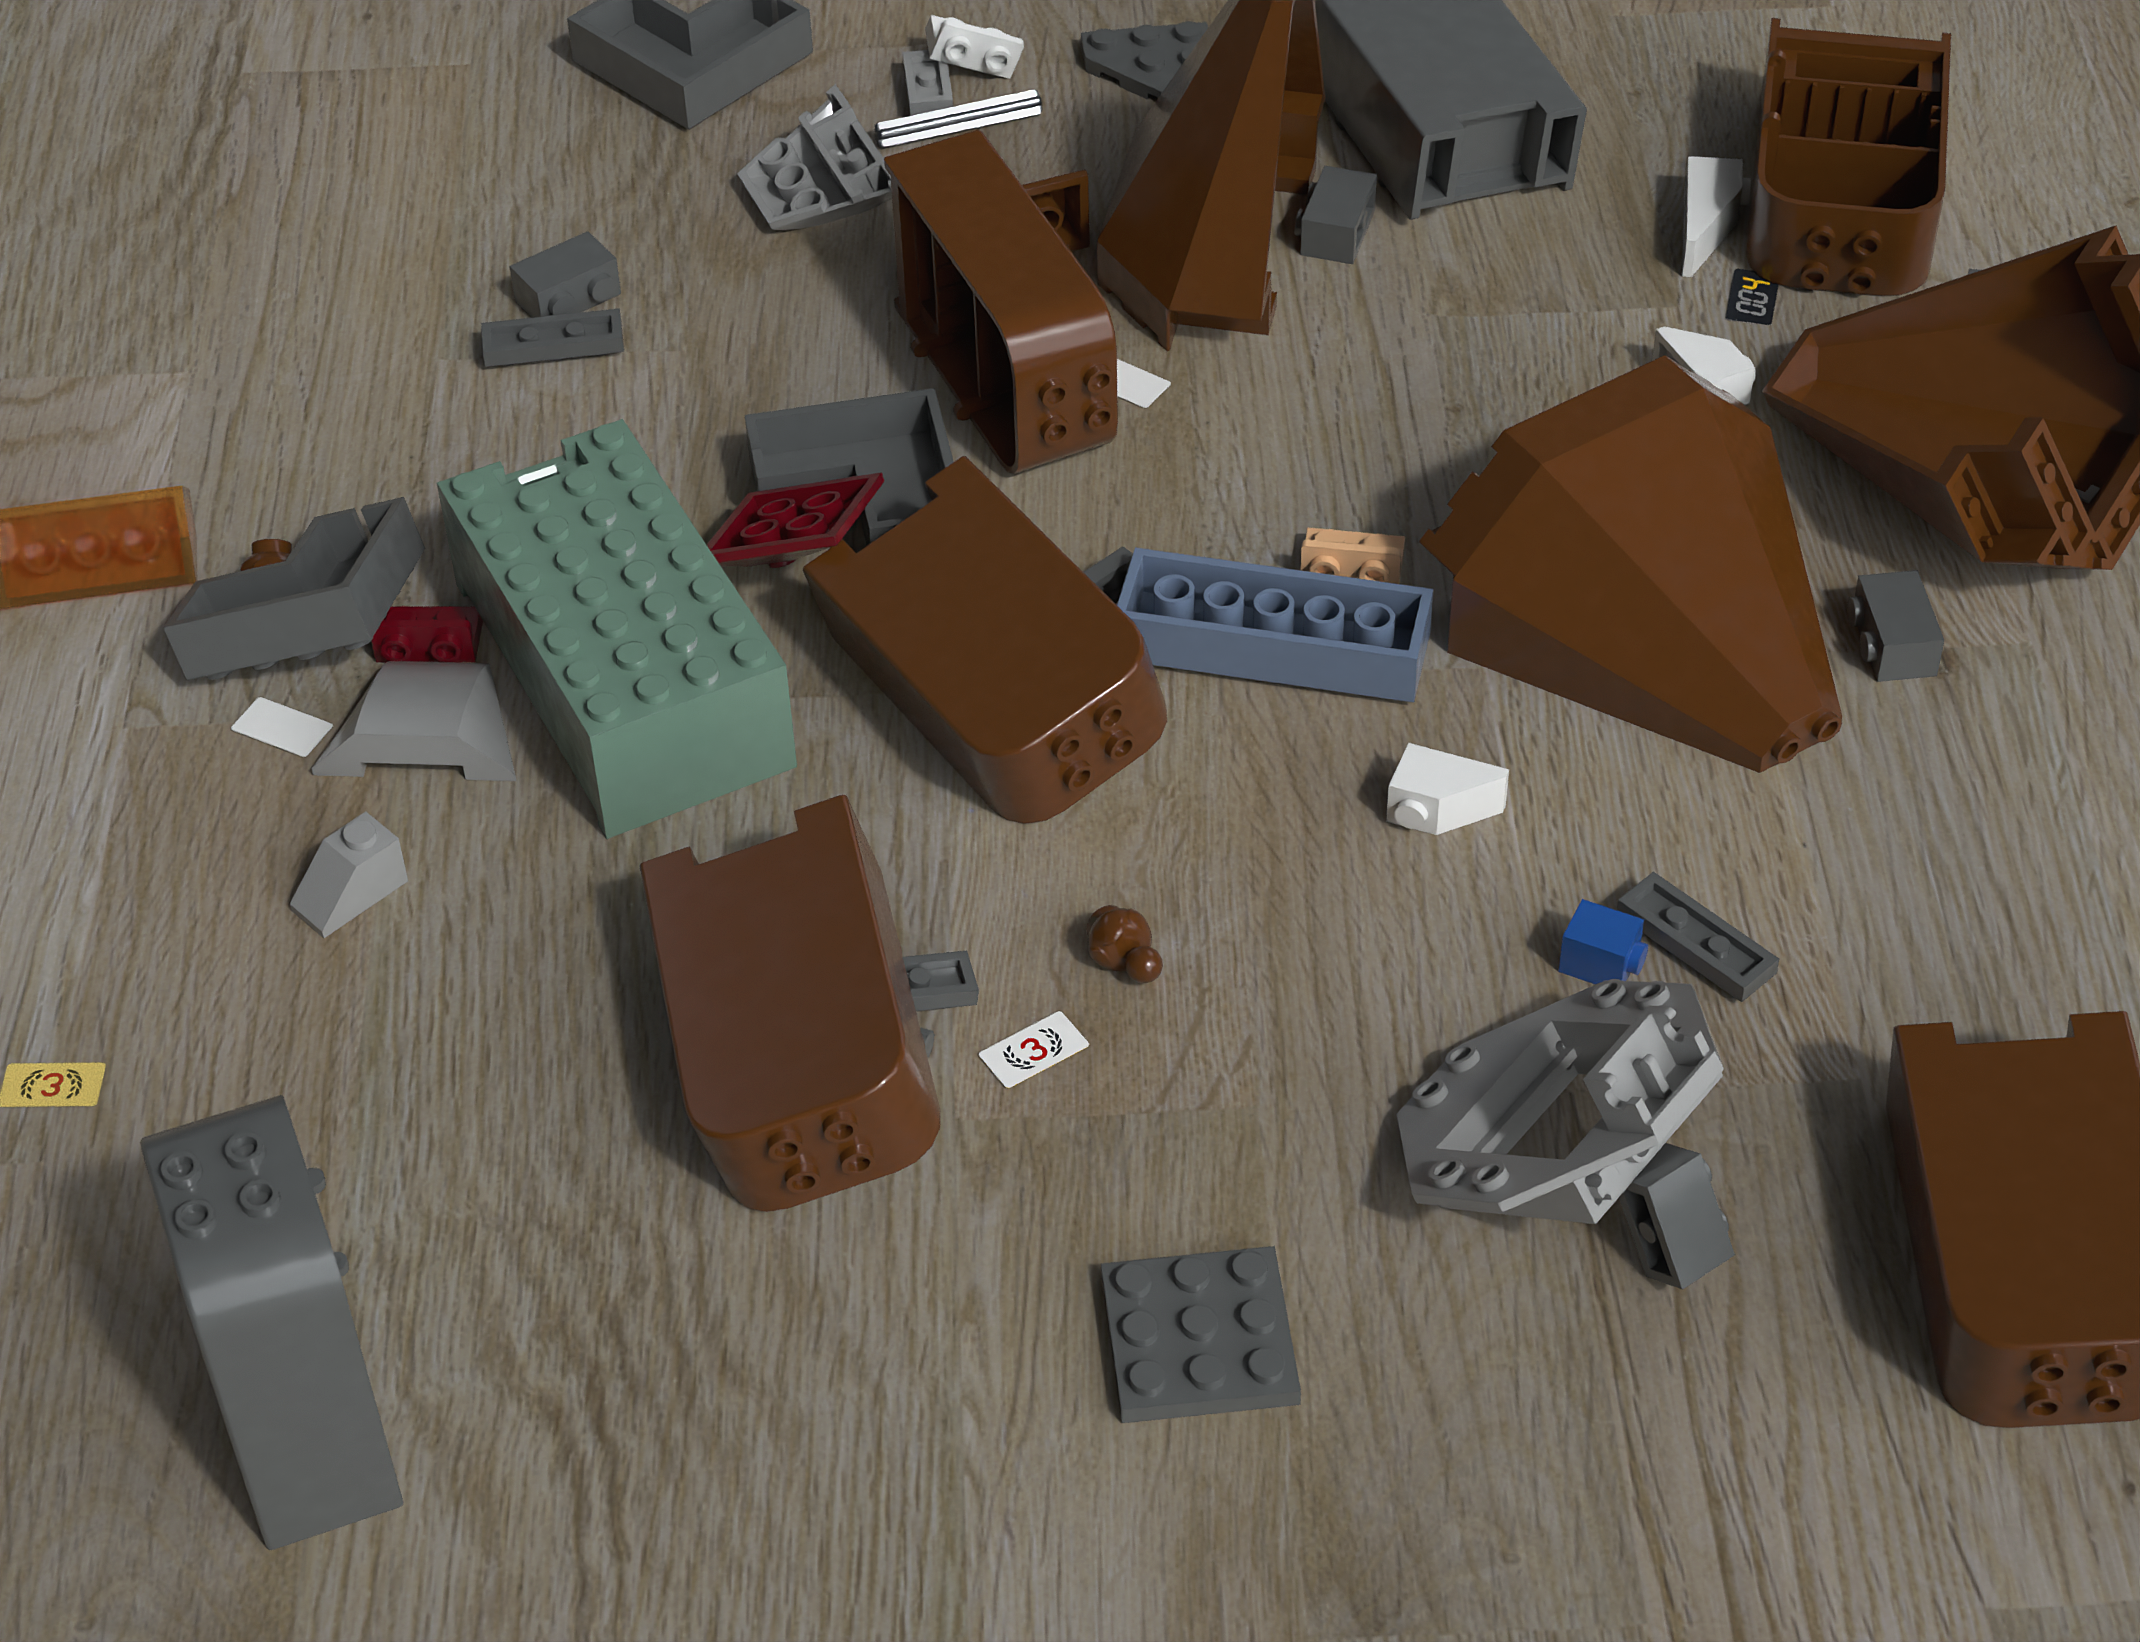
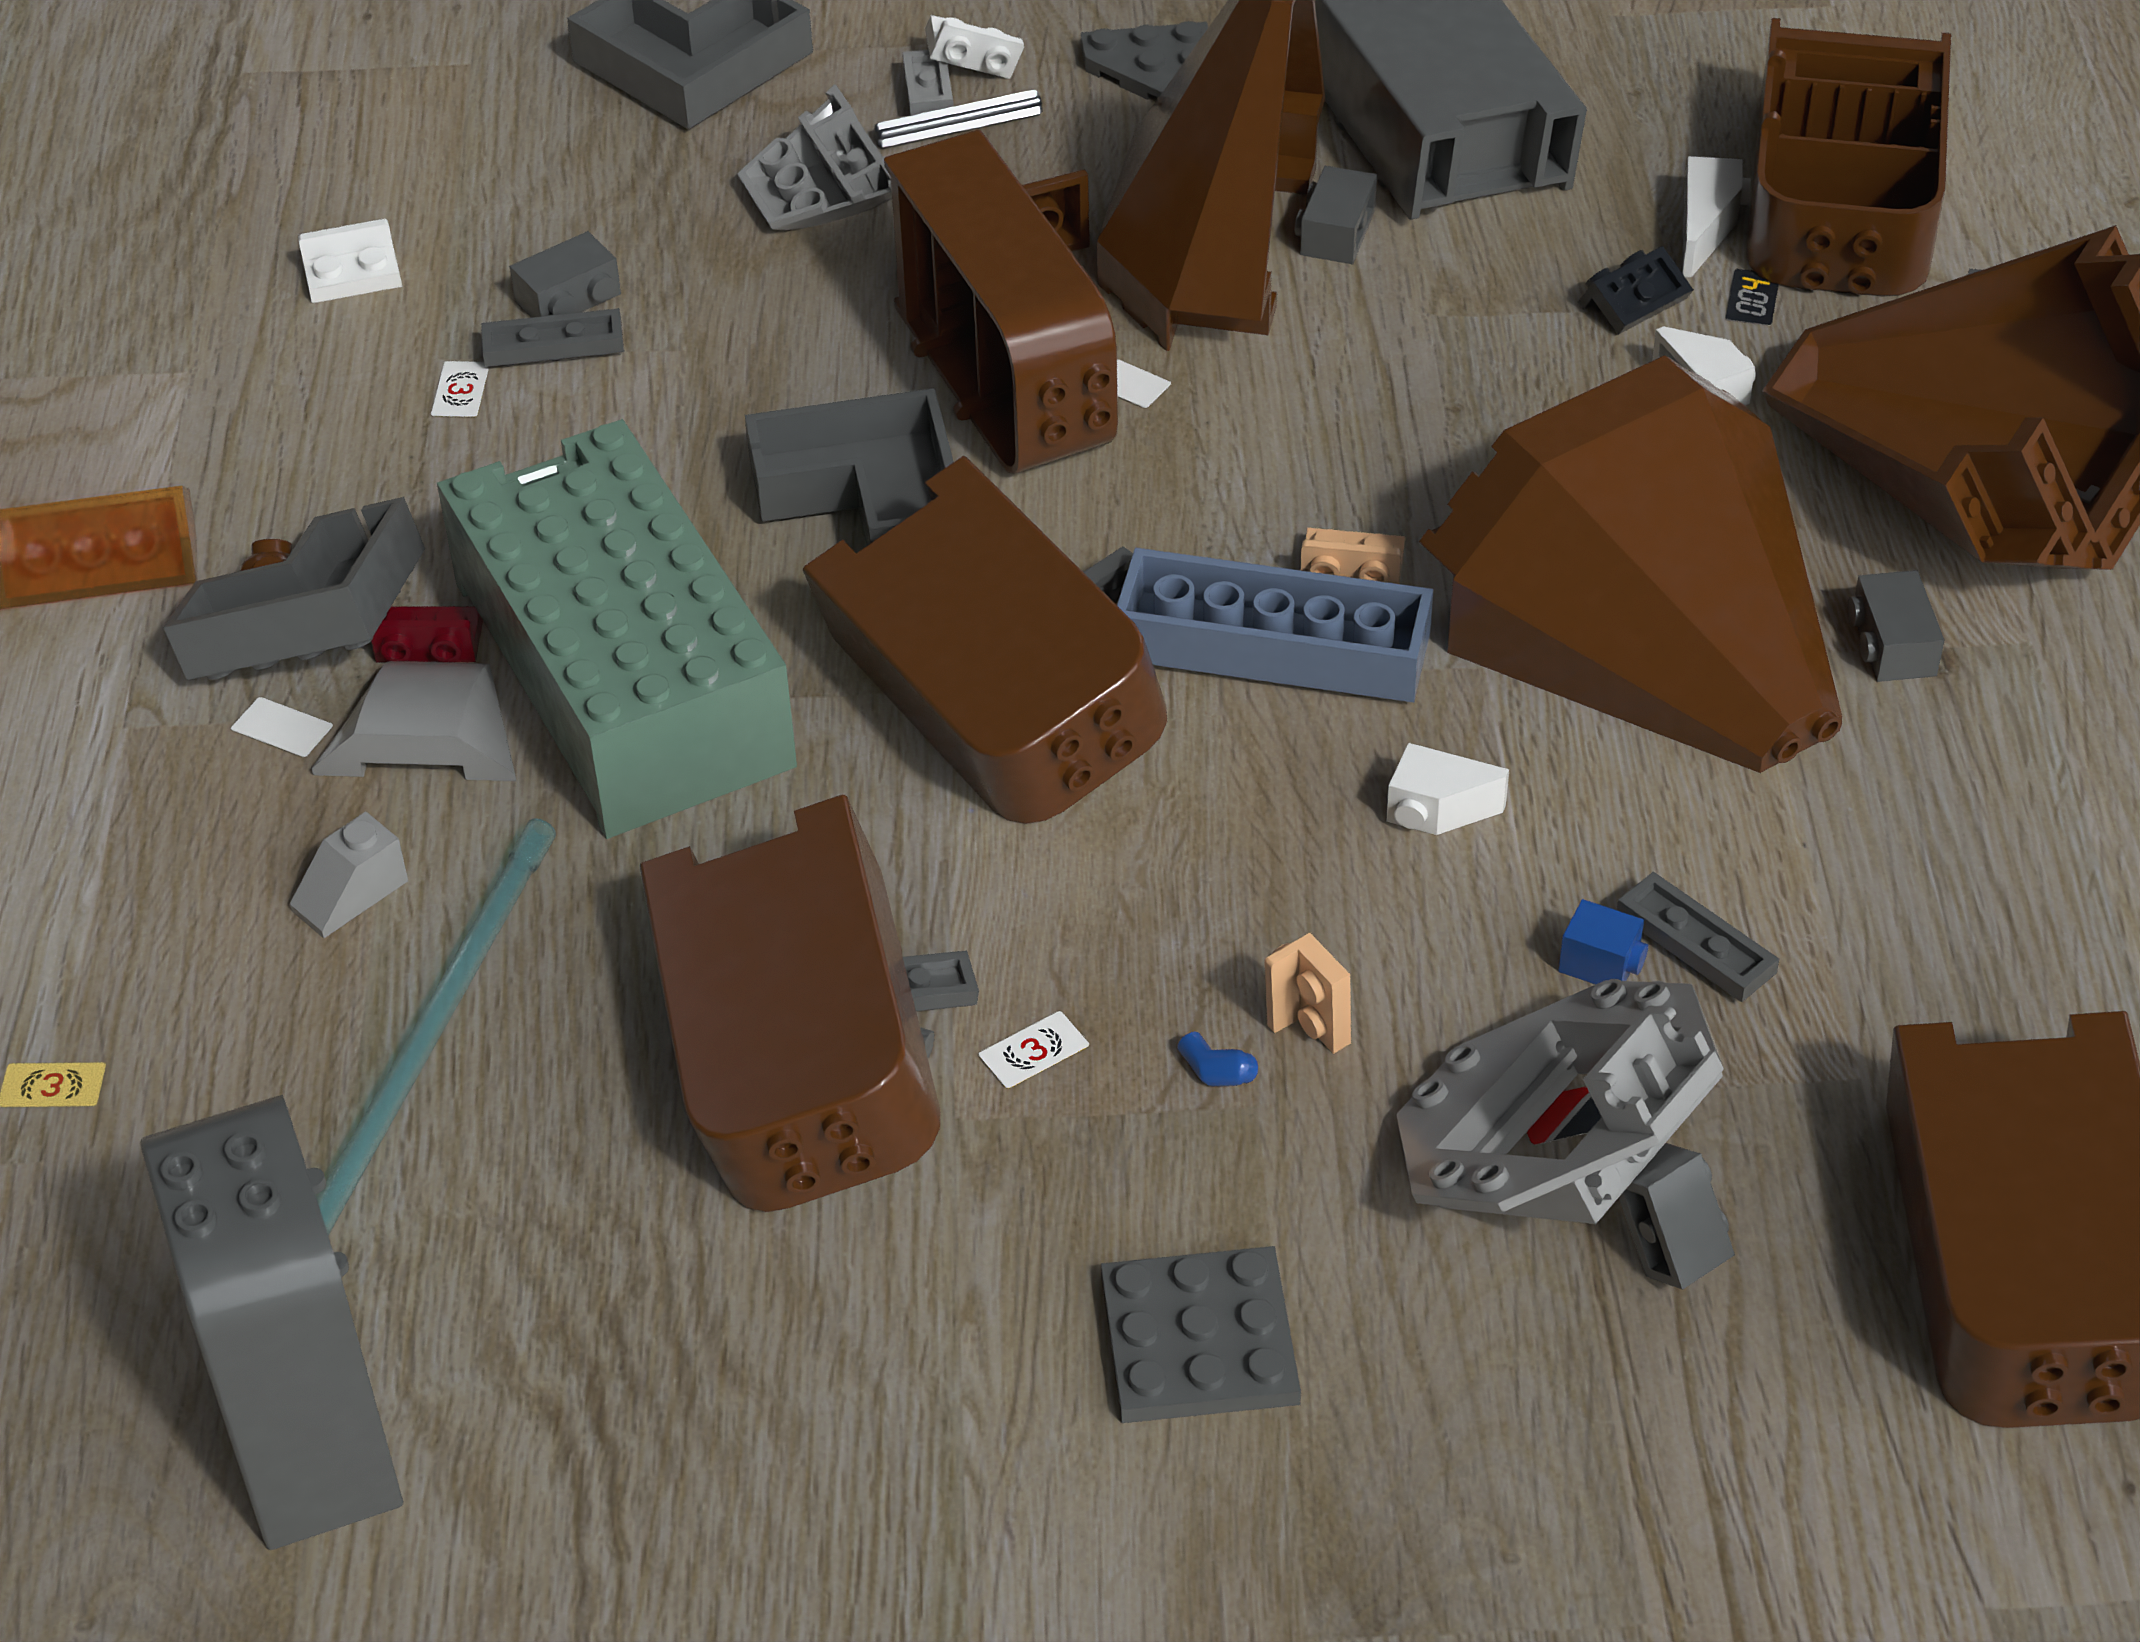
dark red slope [707,472,885,568] -> none
reddish brown animal [1086,905,1163,983] -> none
none -> white bracket [298,219,402,303]
none -> clear light blue piece [317,819,556,1236]
none -> white sticker [431,361,489,417]
none -> blue arm [1177,1032,1258,1086]
none -> light nougat bracket [1265,933,1351,1054]
none -> sticker [1526,1086,1602,1145]
none -> black bracket [1578,246,1694,335]

